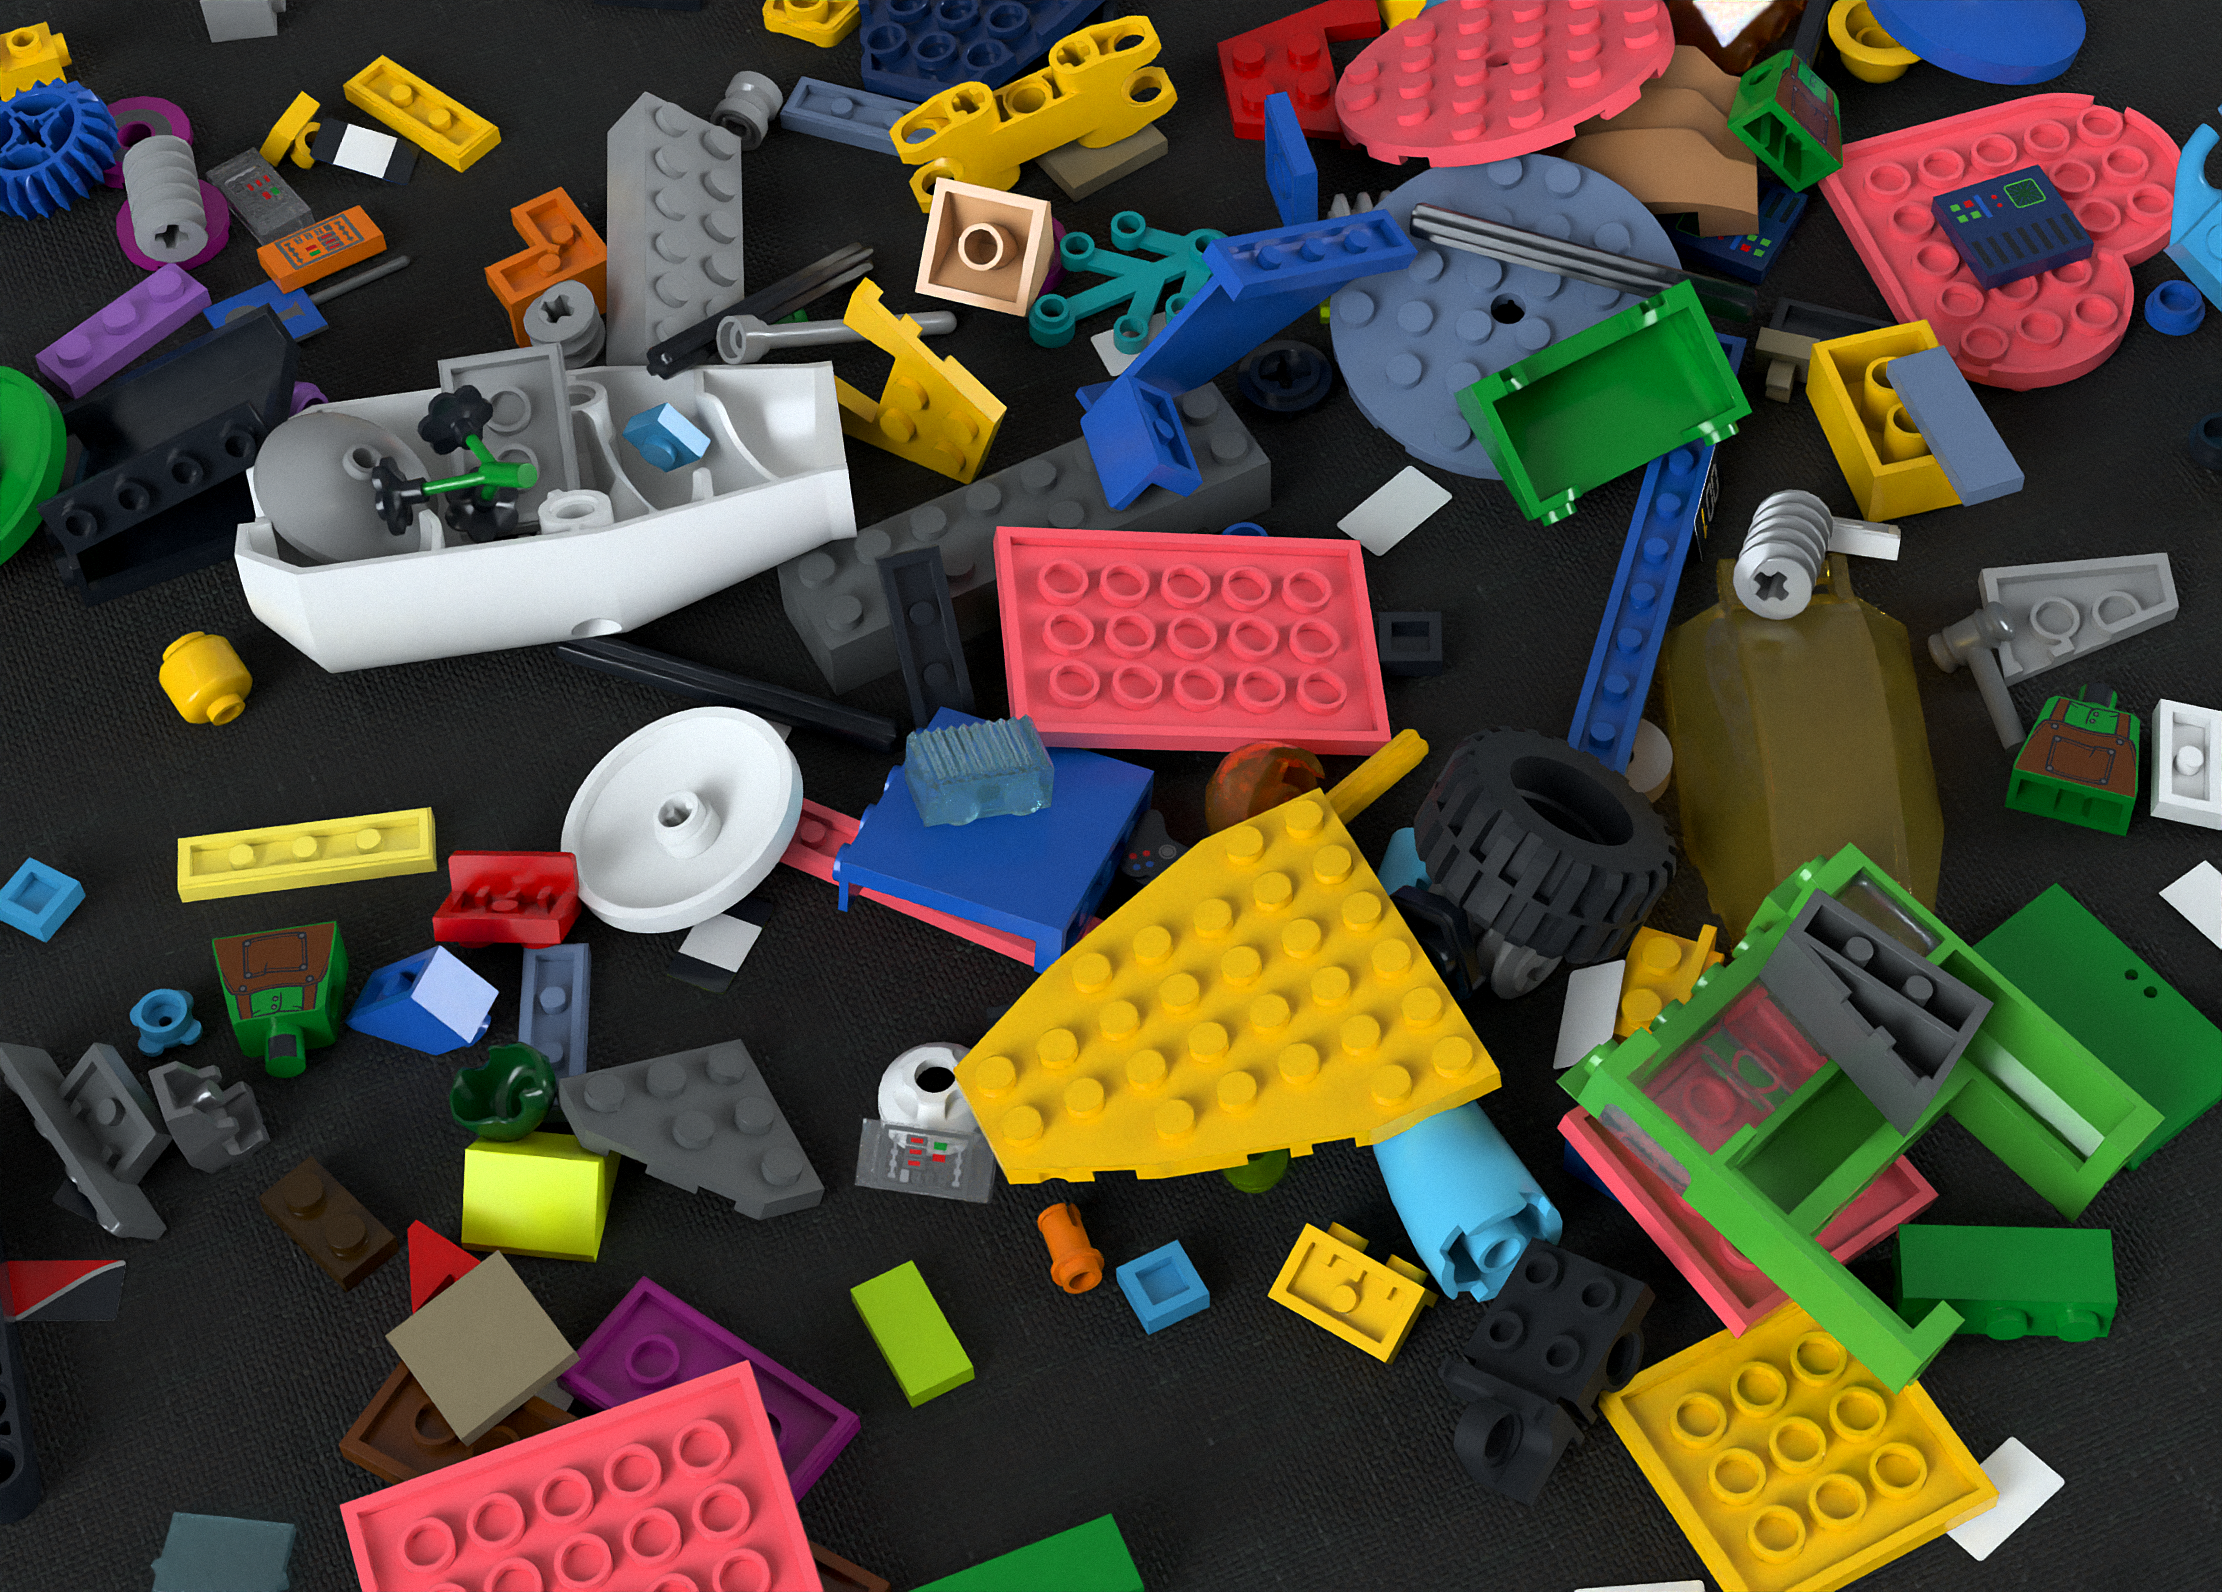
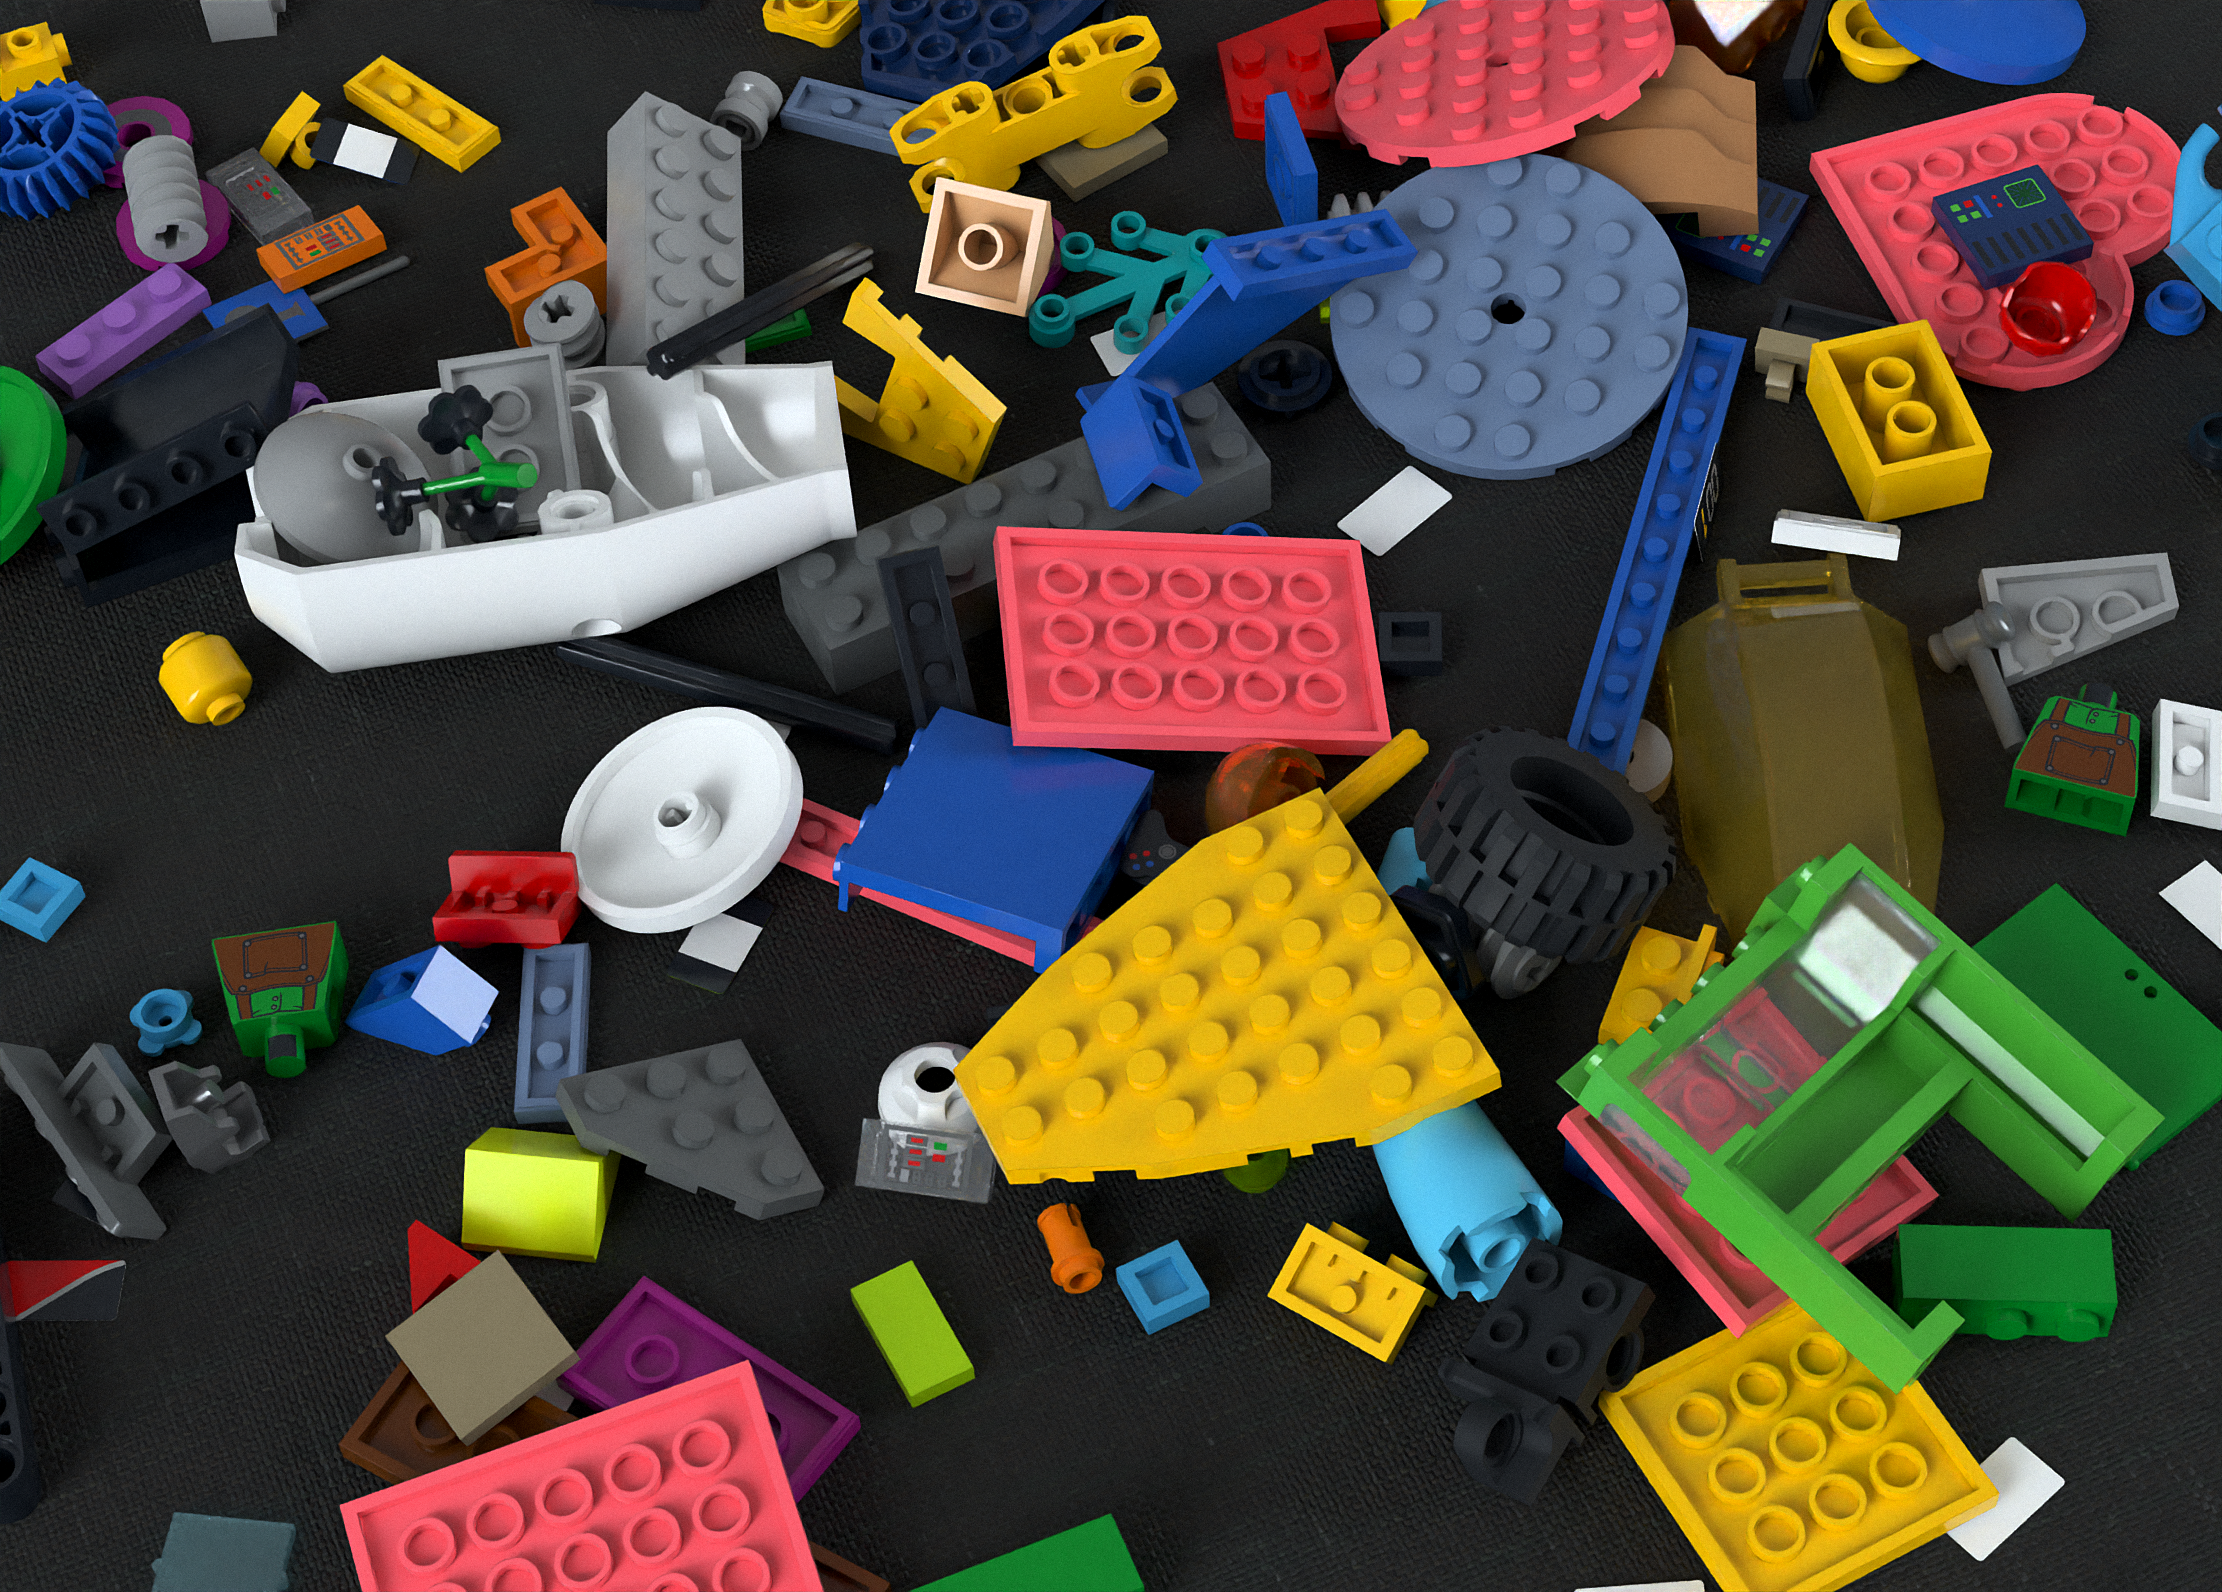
light yellow tile [178,807,437,903] -> none
dark brown plate [258,1156,400,1293] -> none
dark green hair [449,1042,557,1142] -> none
dark azure plate [622,402,711,473] -> none
light grey piece [716,311,957,365] -> none
clear light blue brick [904,714,1055,827] -> none
black axle [1409,202,1758,323] -> none
green windscreen [1453,279,1752,527] -> none
white sticker [1553,960,1626,1069] -> none
green torso [1727,49,1843,193] -> none
light grey piece [1733,489,1833,620] -> none
dark grey wedge [1758,888,1994,1138] -> none
sand blue tile [1886,345,2025,507] -> none
none -> red hair [1998,261,2098,358]

